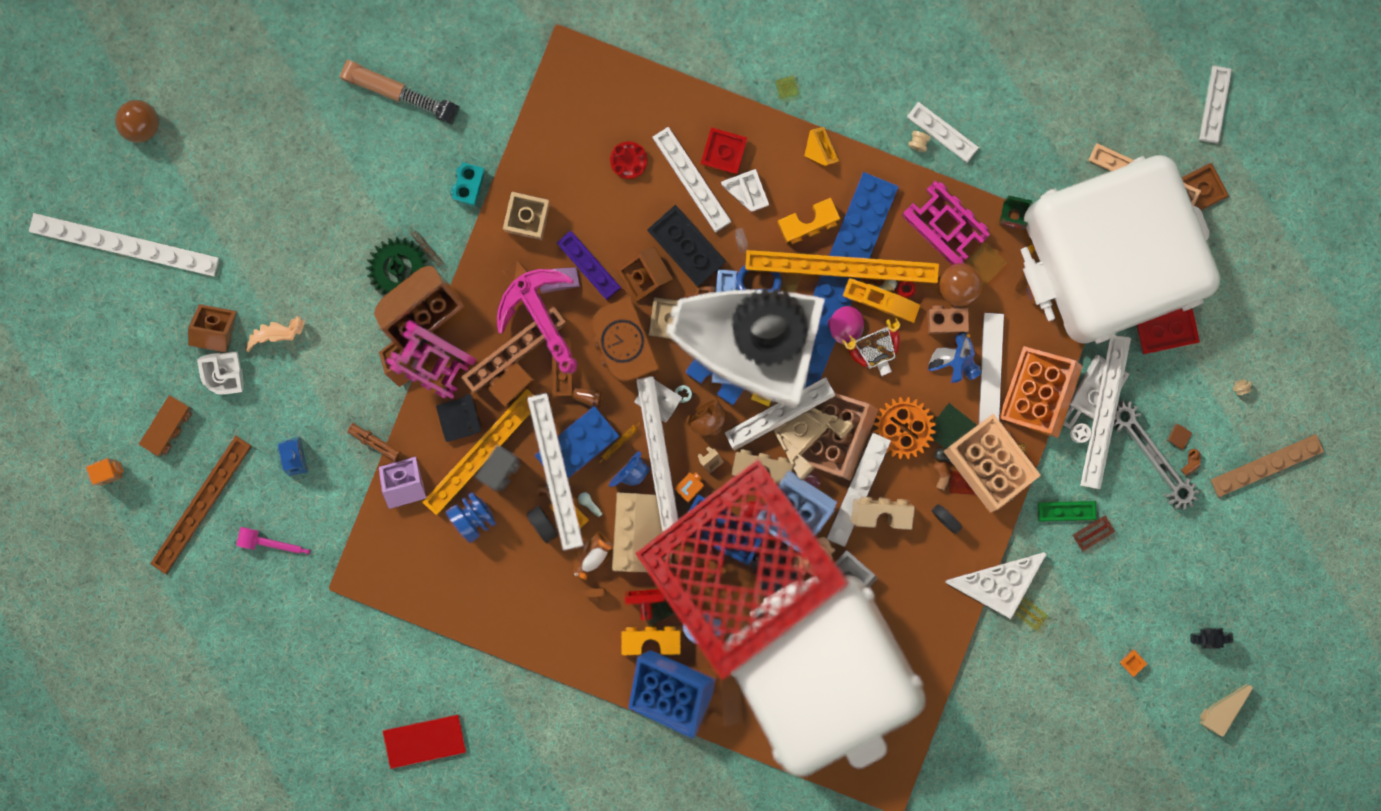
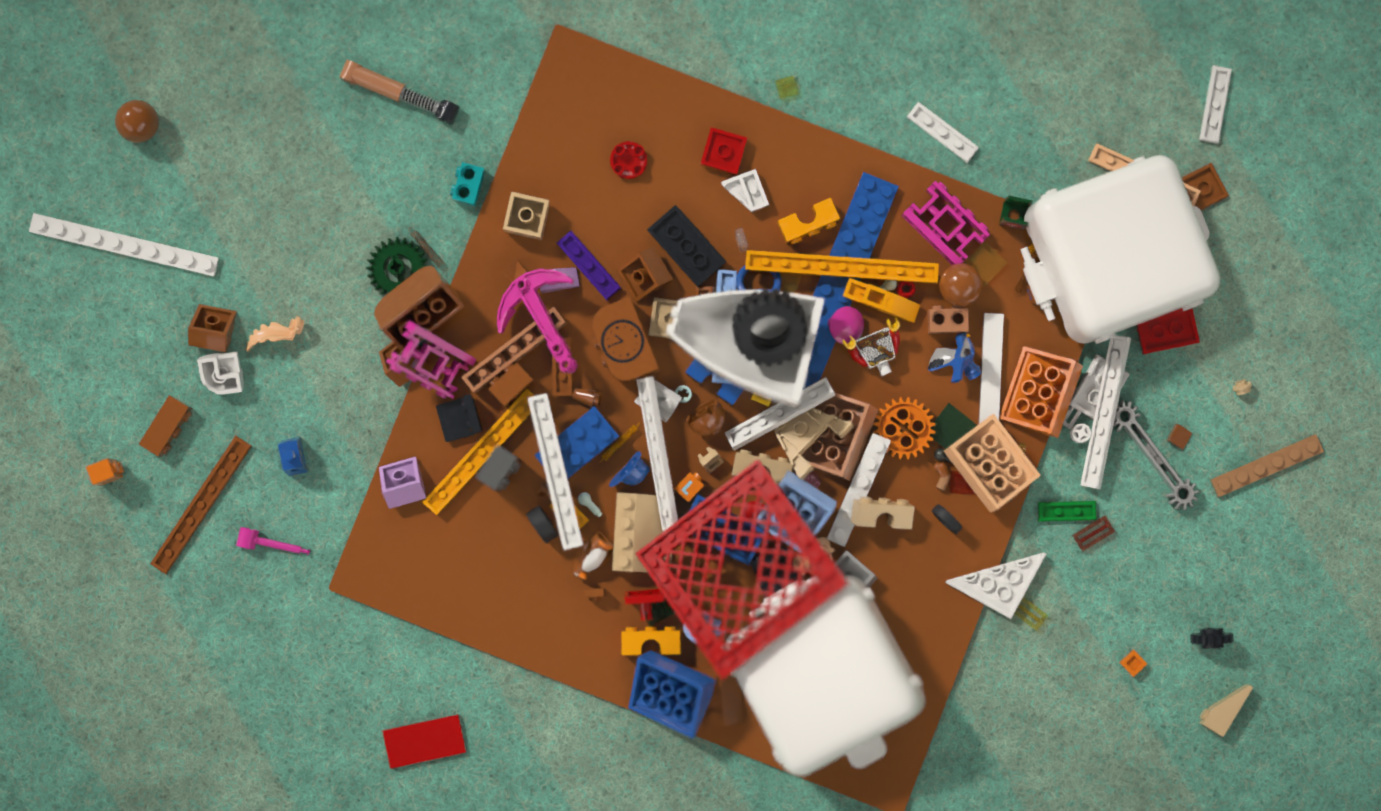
dark orange pin [347,423,402,462] -> none
blue wheel [446,492,497,544] -> none
white tile [652,127,731,233] -> none
light orange slope [804,127,839,166] -> none
tan wheel [908,131,931,152] -> none
dark orange arm [1180,449,1201,477] -> none

